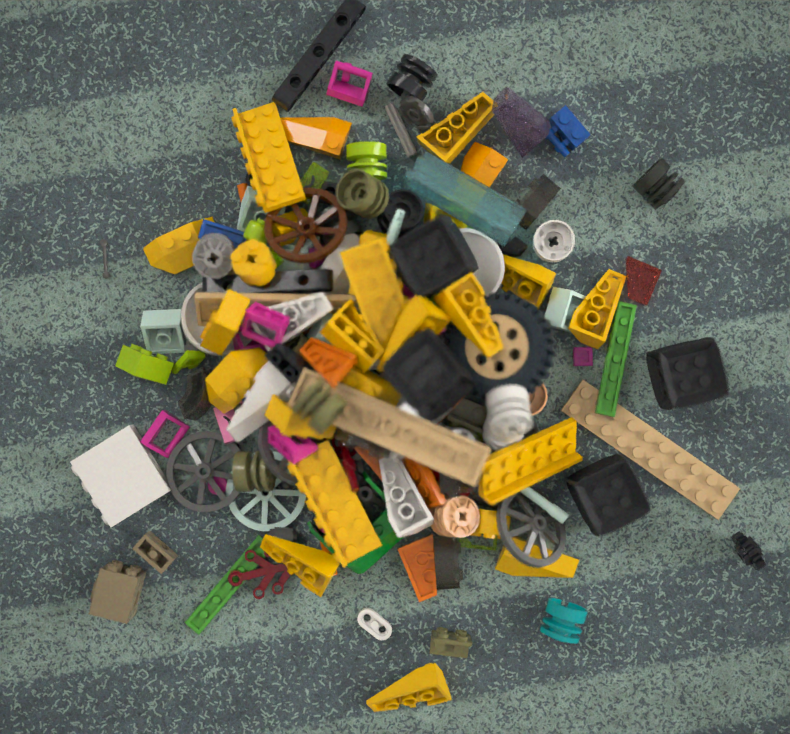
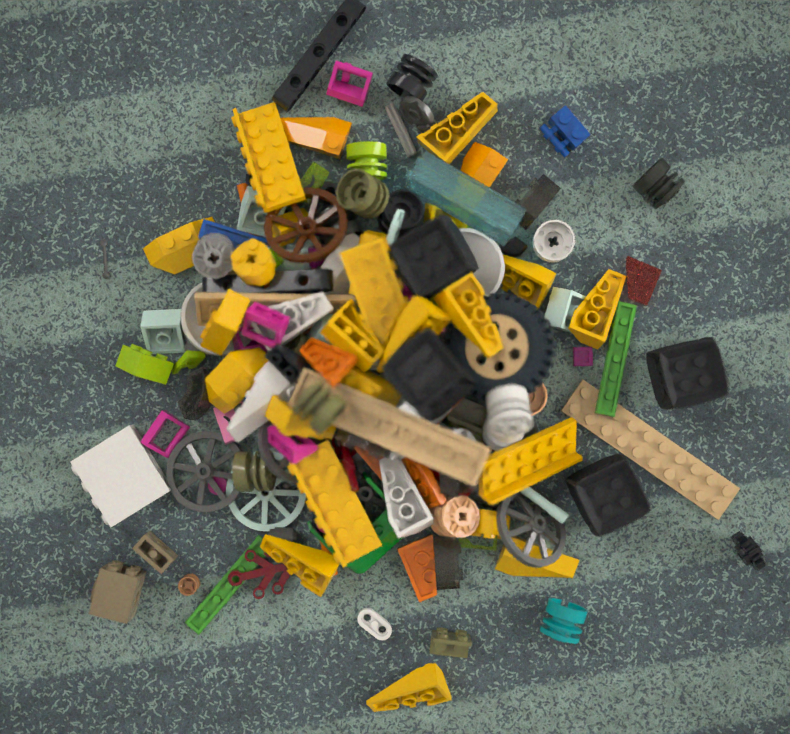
lime head [243,218,268,245] -> none
clear purple wedge [492,86,550,158] -> none
none -> medium nougat wheel [178,573,200,596]

